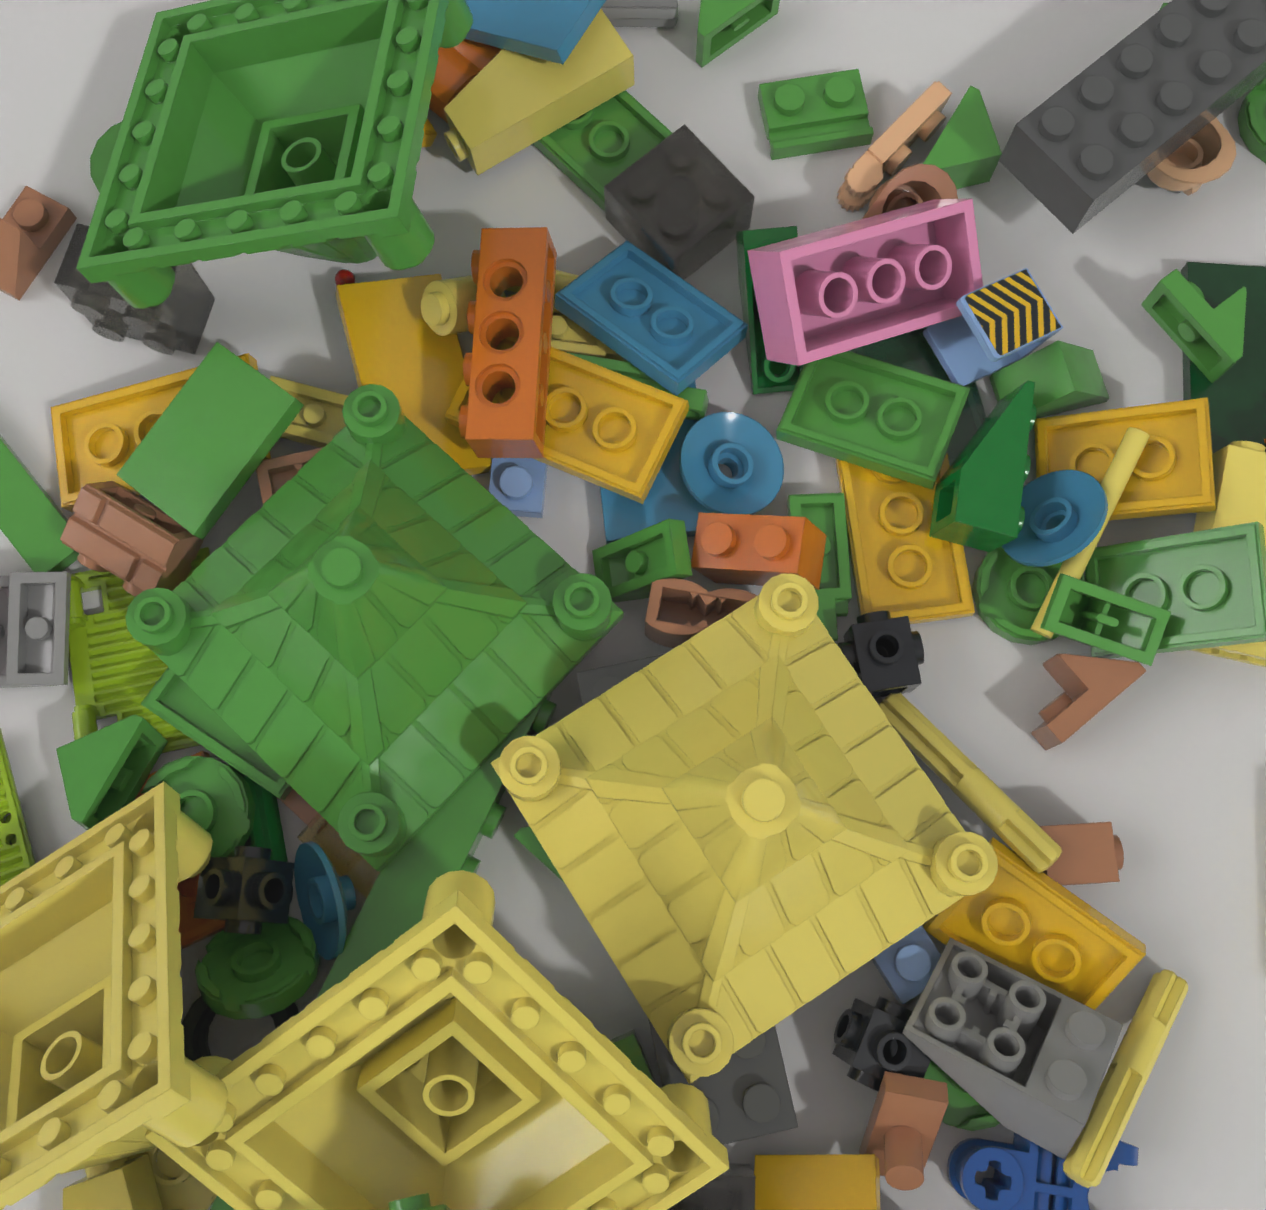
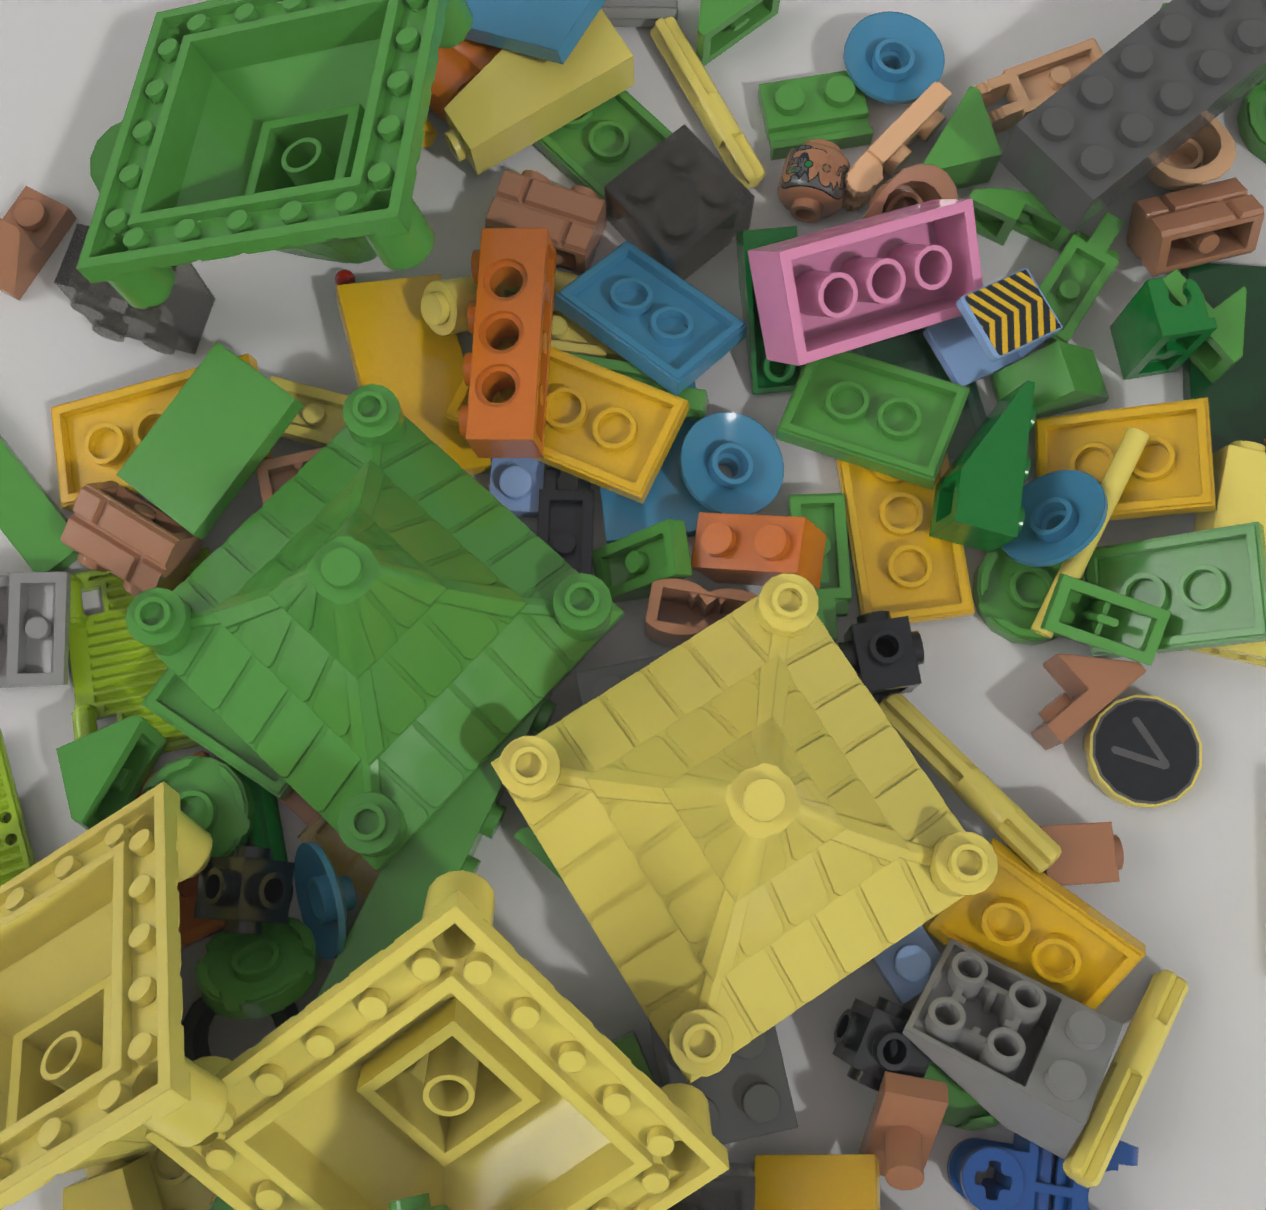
none -> nougat brick [485,170,607,274]
none -> black hinge [537,463,595,574]
none -> light yellow axle [650,16,766,190]
none -> nougat head [777,139,850,223]
none -> dark azure dish [843,11,945,105]
none -> bright green slope [969,188,1071,252]
none -> light nougat hinge [975,38,1104,133]
none -> bright green hinge [1039,212,1125,345]
none -> black tile [1084,694,1202,808]
none -> green hinge [1110,277,1218,380]
none -> nougat brick [1127,177,1265,276]

